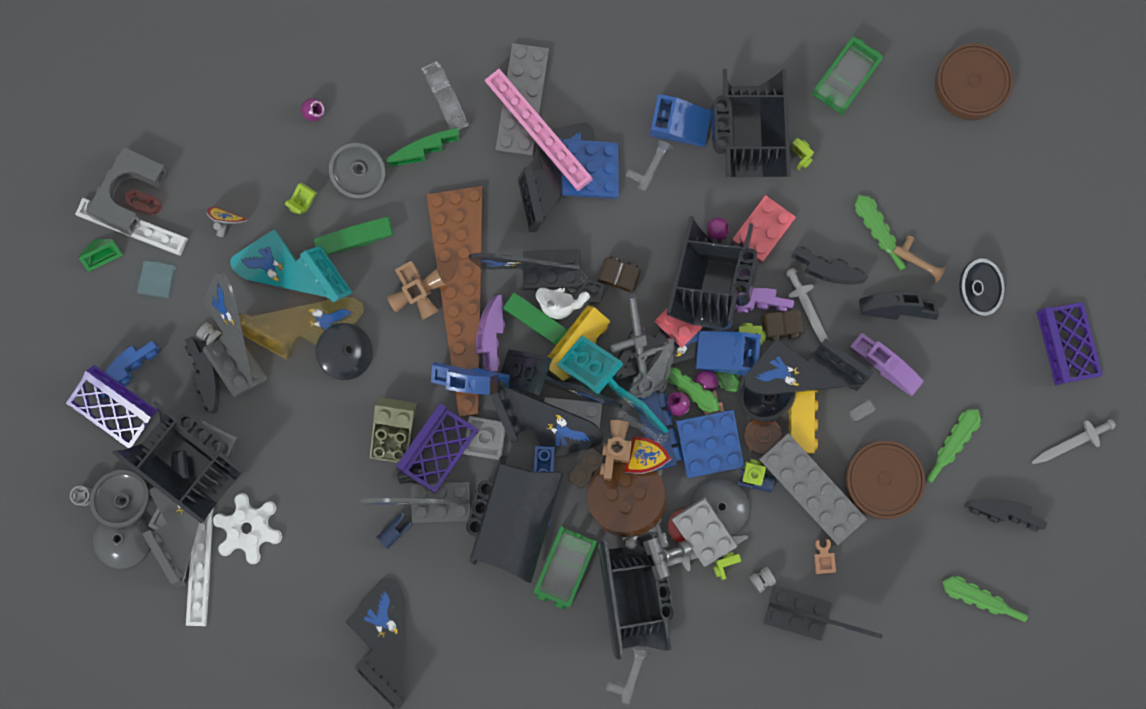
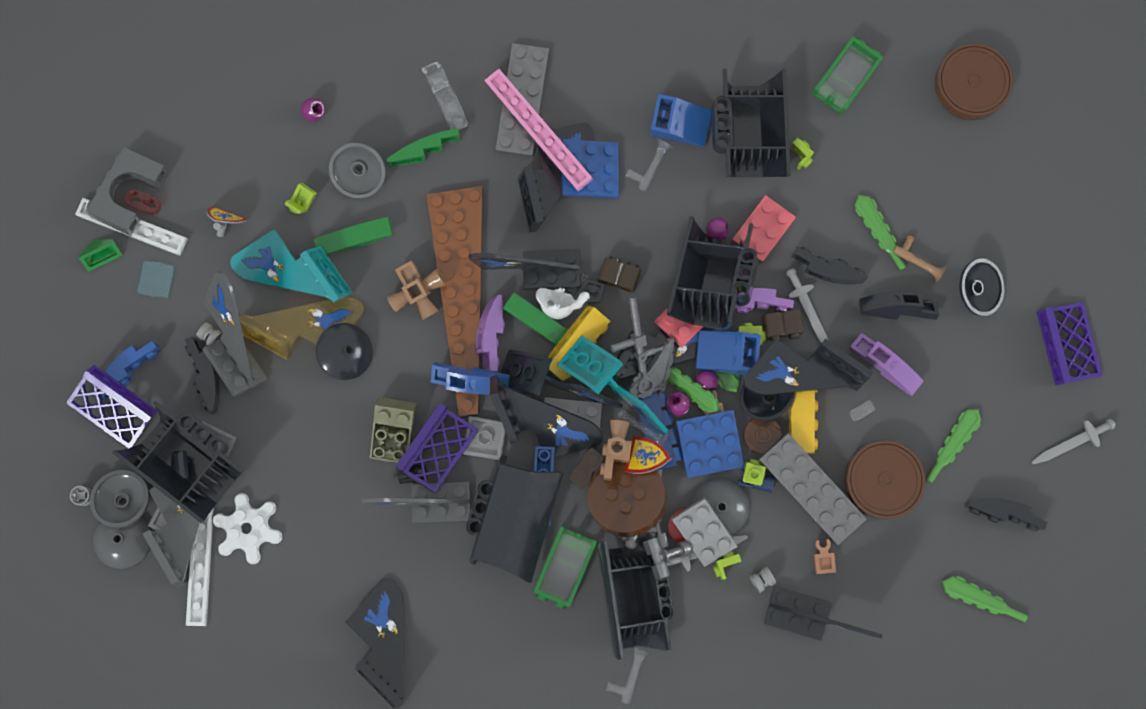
dark blue hinge [376,513,413,549] -> none

